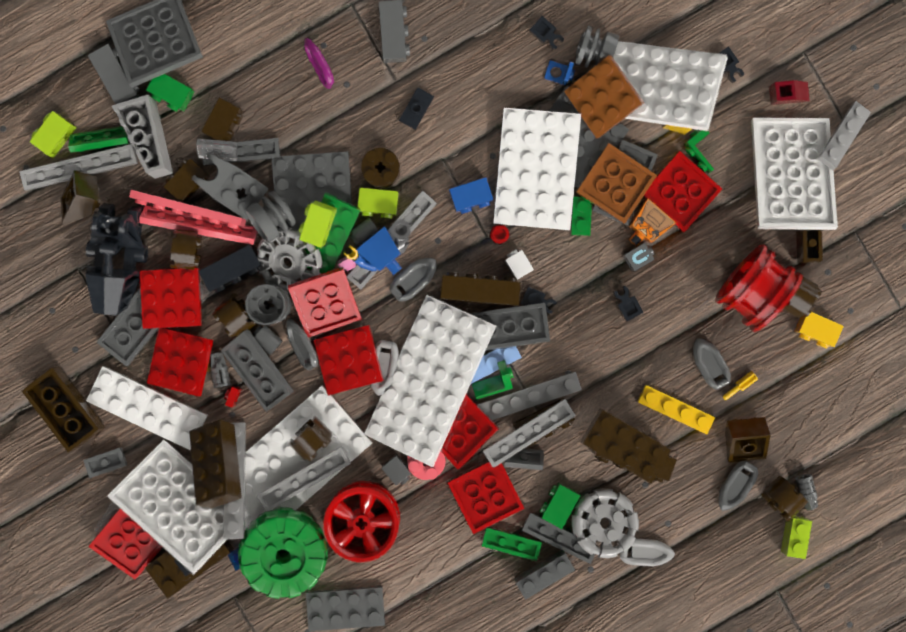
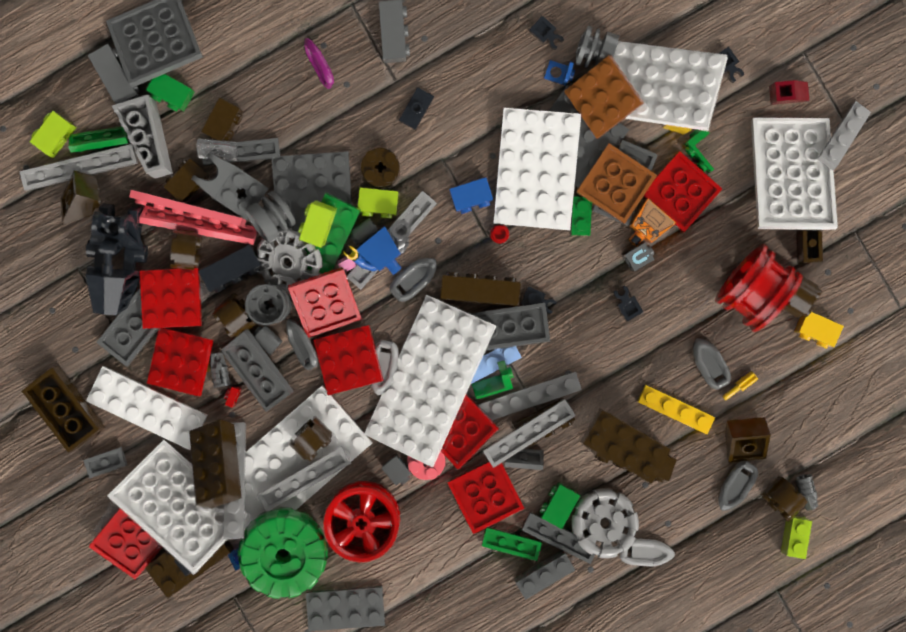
white brick [505,249,534,280] -> none

